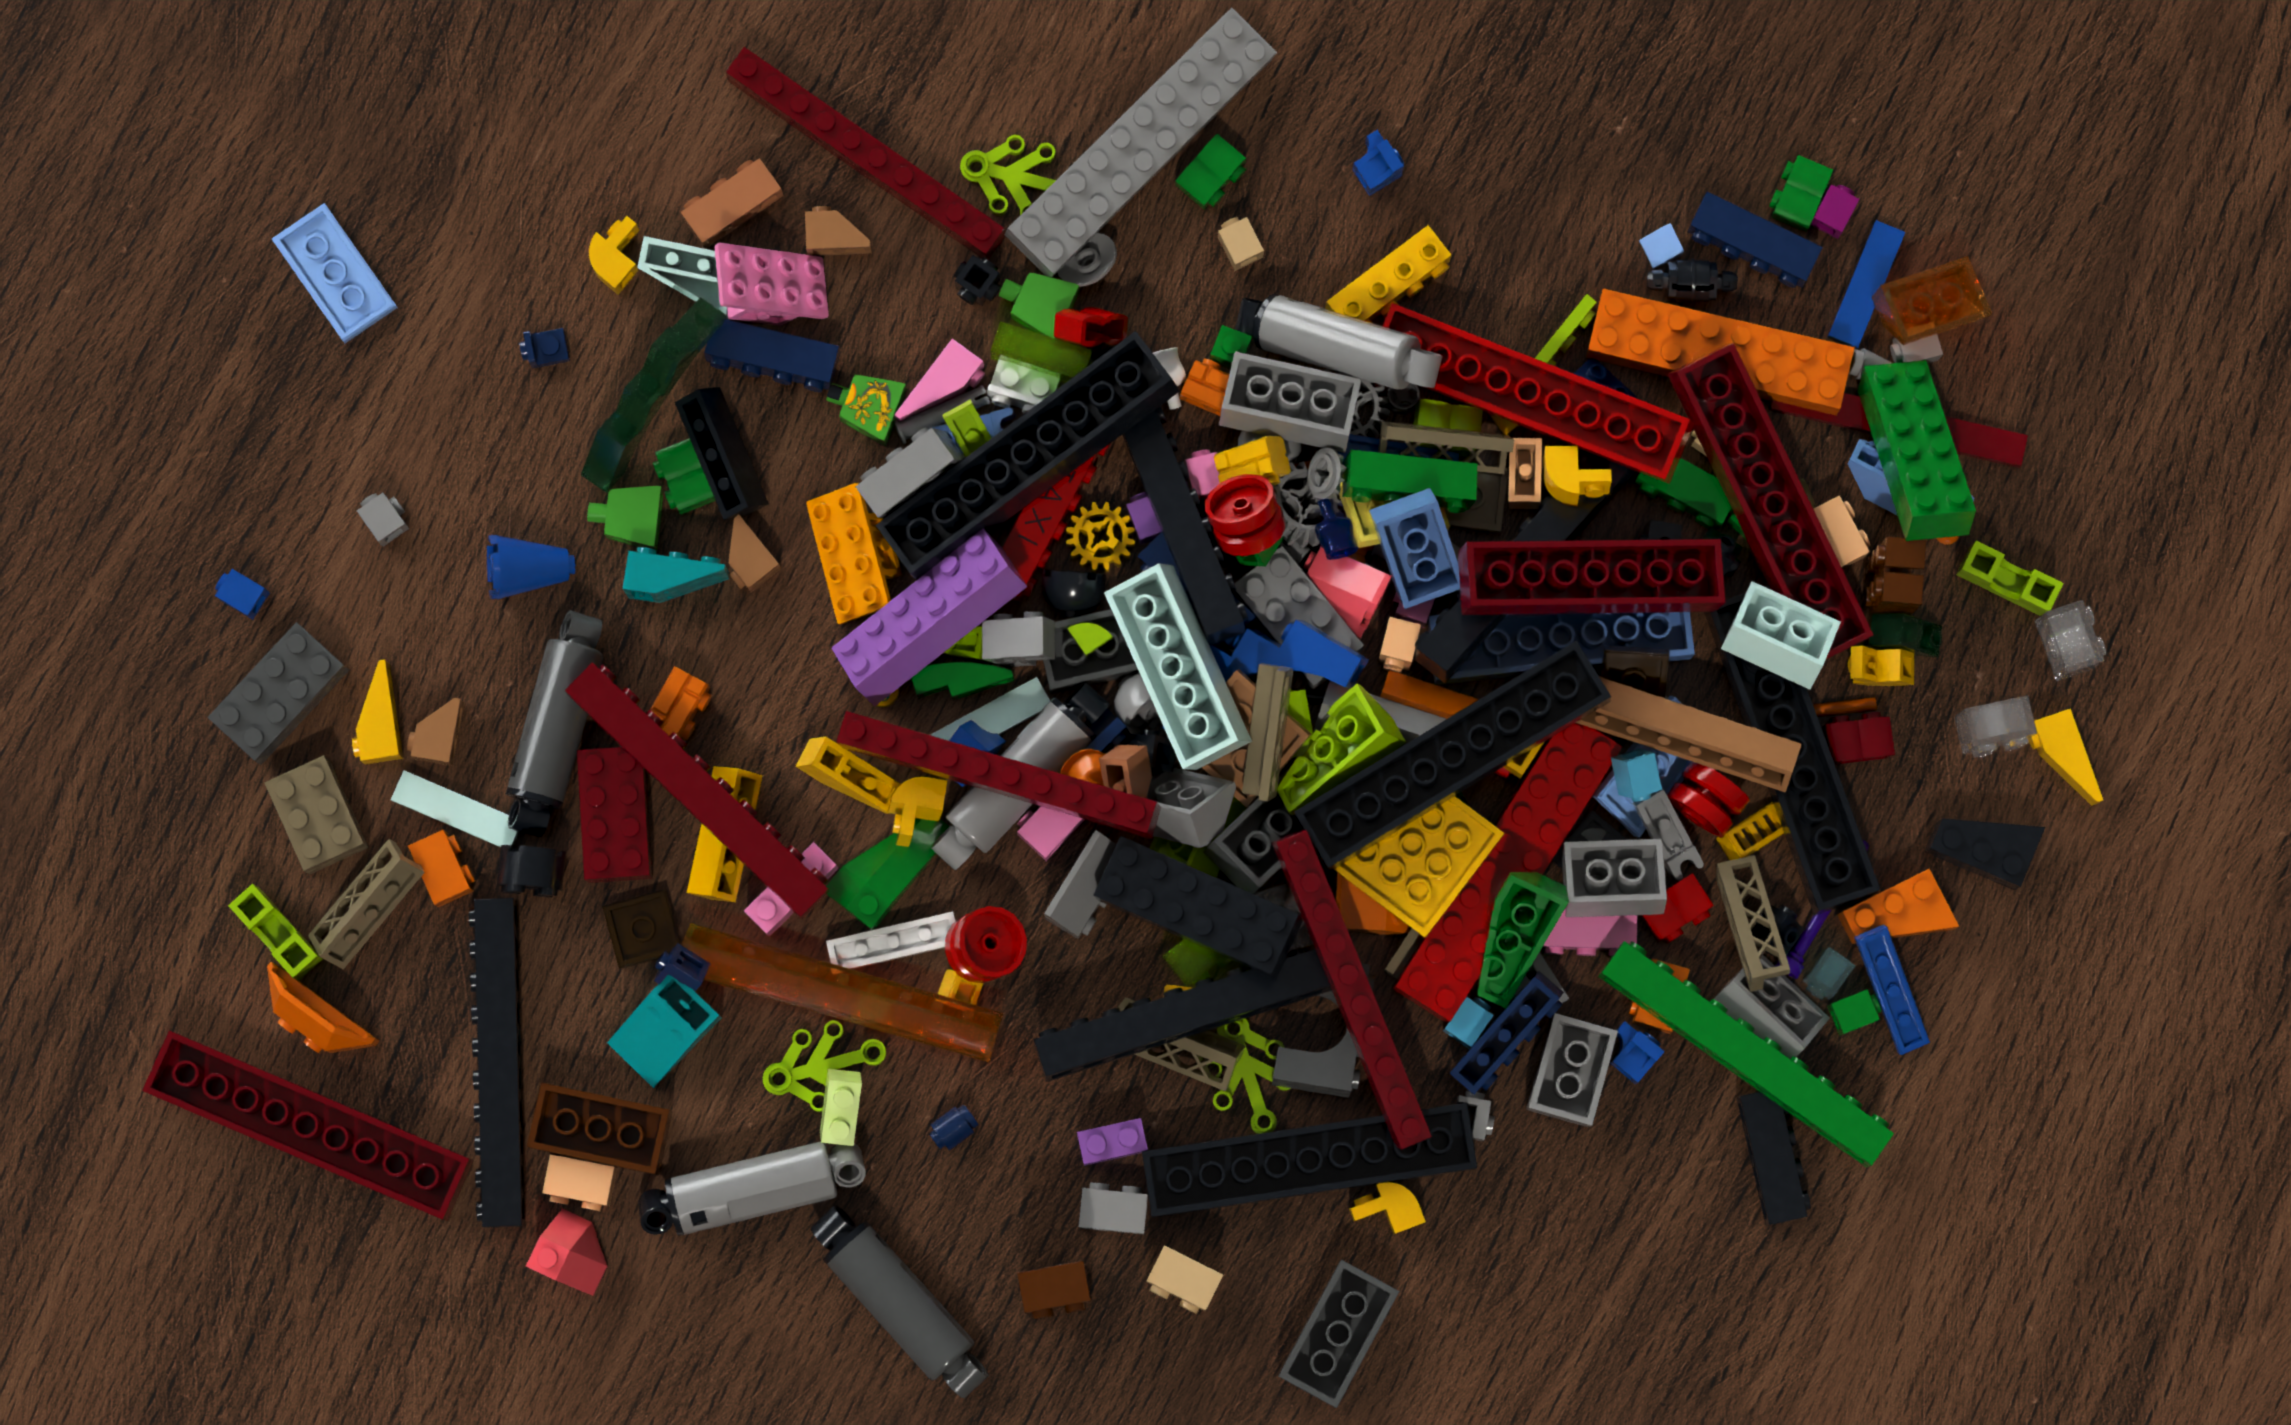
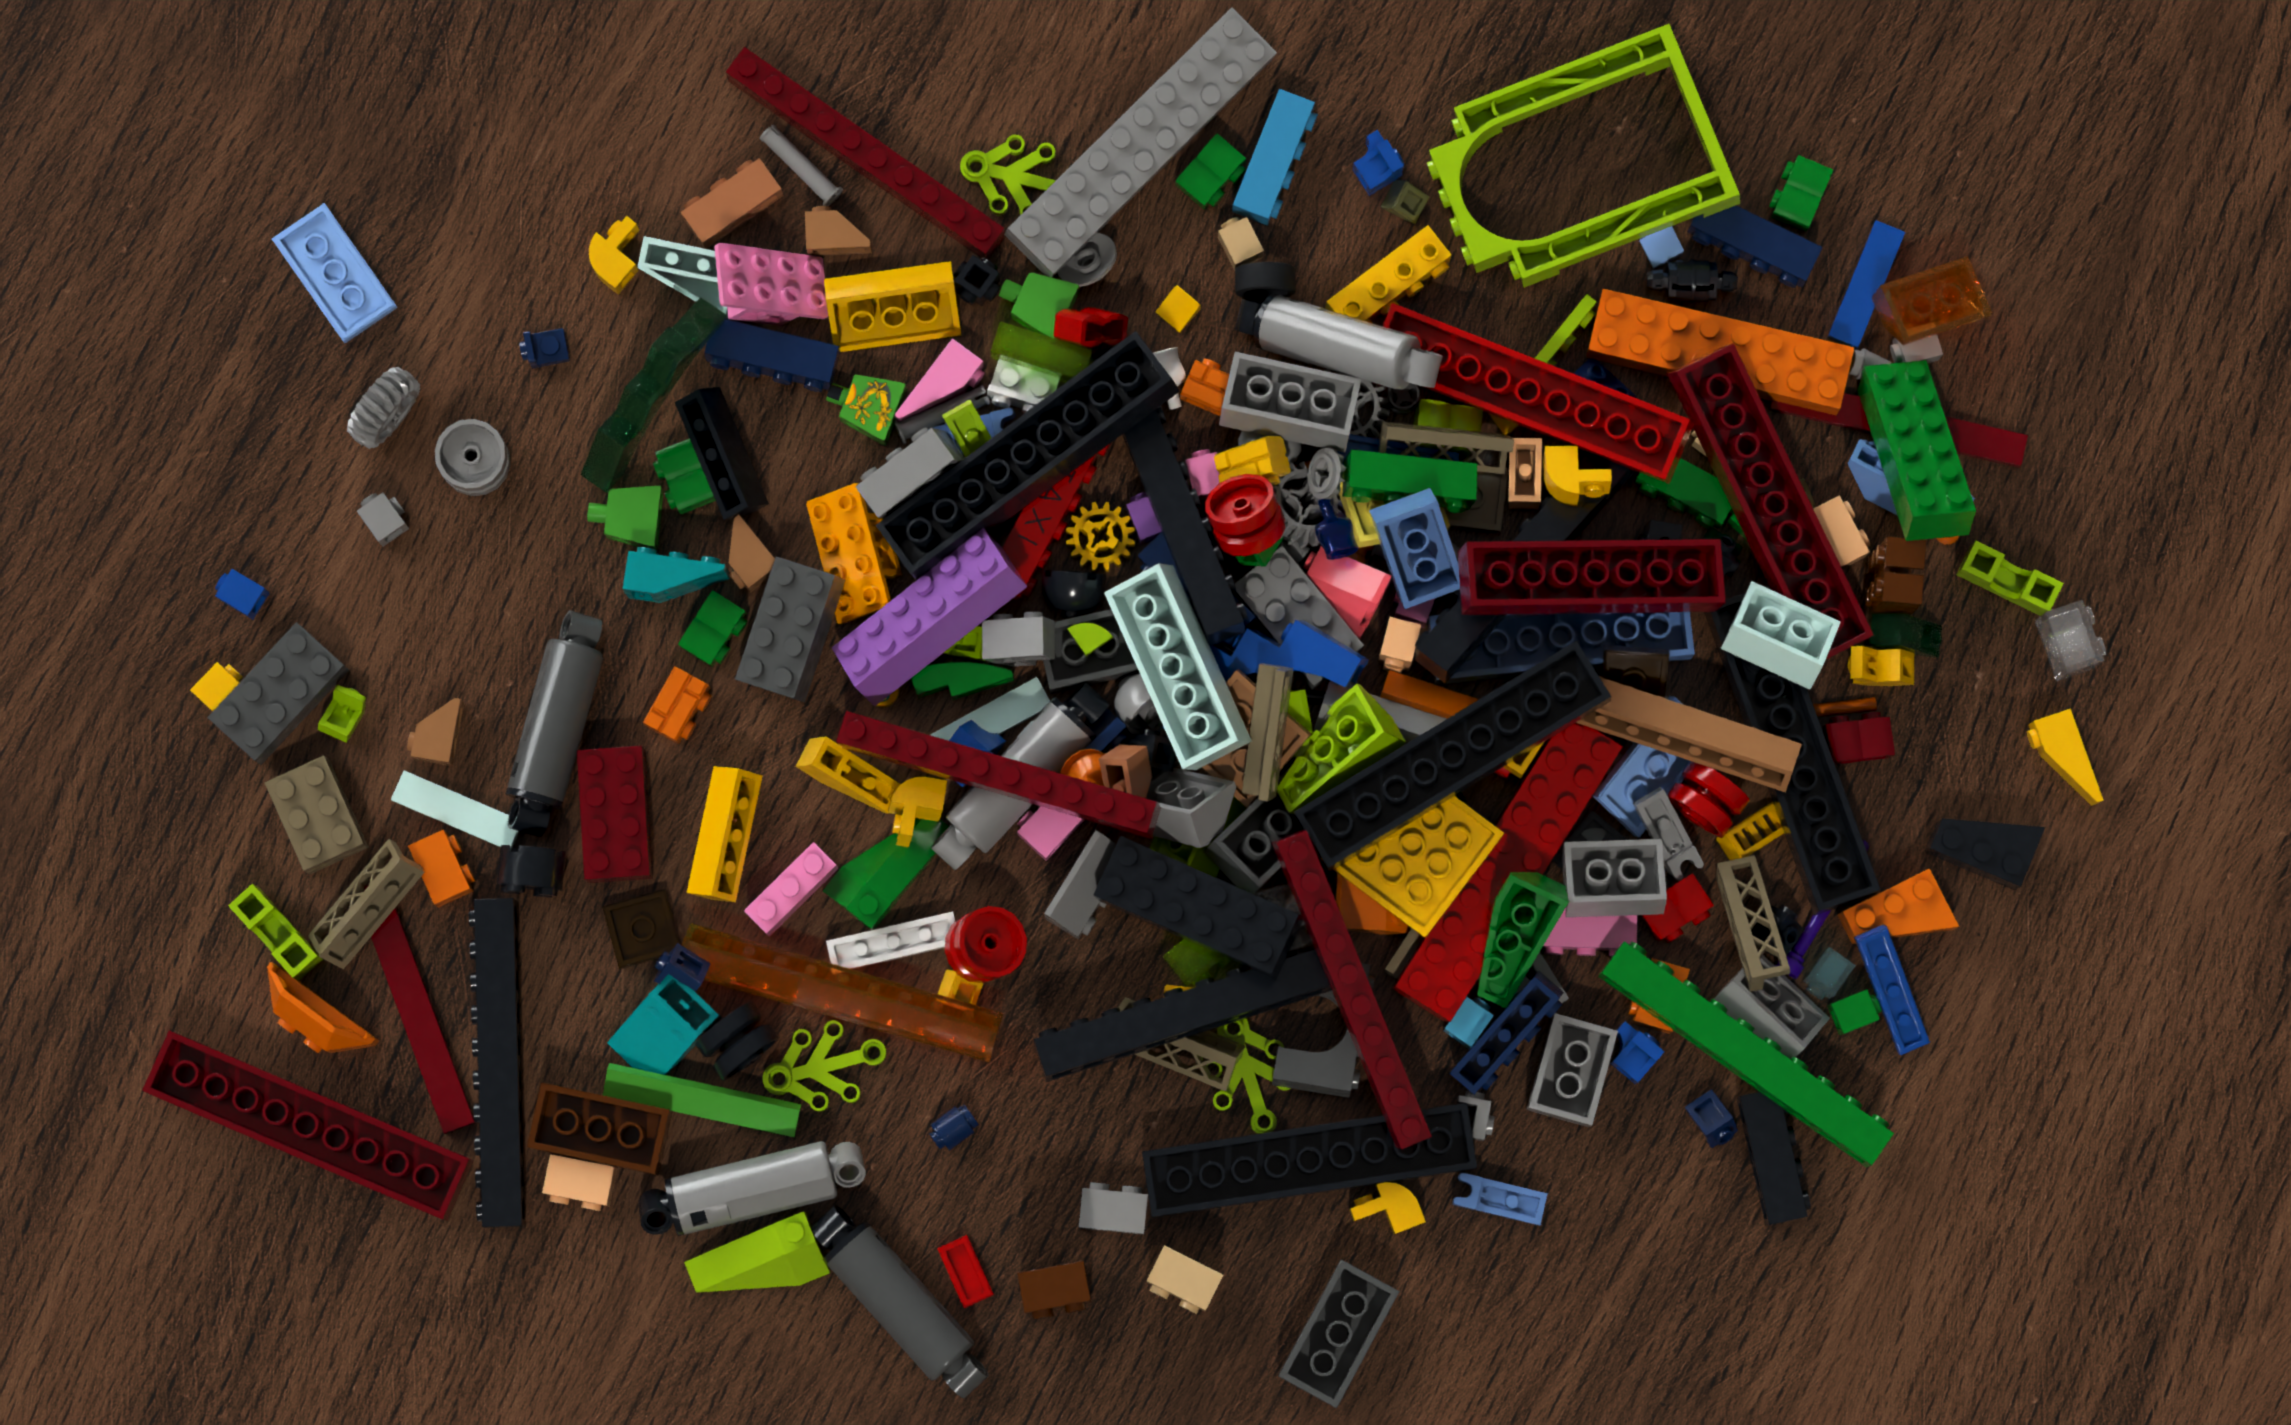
yellow slope [352,659,403,765] -> none
blue cone [487,535,575,599] -> none
coral slope [526,1208,608,1296] -> none
dark red brick [565,662,829,919] -> none
yellowish green brick [820,1069,862,1146] -> none
medium lavender brick [1077,1118,1148,1166] -> none
green brick [1210,325,1252,370] -> none
medium azure brick [1611,749,1662,802] -> none
magenta brick [1810,184,1859,239] -> none
clear brick [1954,695,2037,758] -> none
none -> yellow brick [190,662,243,711]
none -> lime bracket [318,685,366,743]
none -> light grey gear [347,367,420,449]
none -> dark red tile [363,885,475,1134]
none -> light grey wheel [435,419,511,496]
none -> bright green tile [603,1063,801,1137]
none -> green brick [678,590,748,667]
none -> lime wedge [684,1211,830,1293]
none -> black wheel [695,1001,780,1081]
none -> dark grey brick [735,556,846,703]
none -> light grey pin [760,124,843,206]
none -> yellow slope [824,261,961,352]
none -> red tile [937,1235,994,1309]
none -> yellow slope [1155,285,1201,333]
none -> dark azure brick [1232,89,1318,226]
none -> black tyre [1235,262,1296,300]
none -> olive slope [1381,180,1430,224]
none -> lime door [1426,24,1740,288]
none -> medium blue plate [1452,1172,1548,1226]
none -> dark blue bracket [1685,1089,1738,1148]

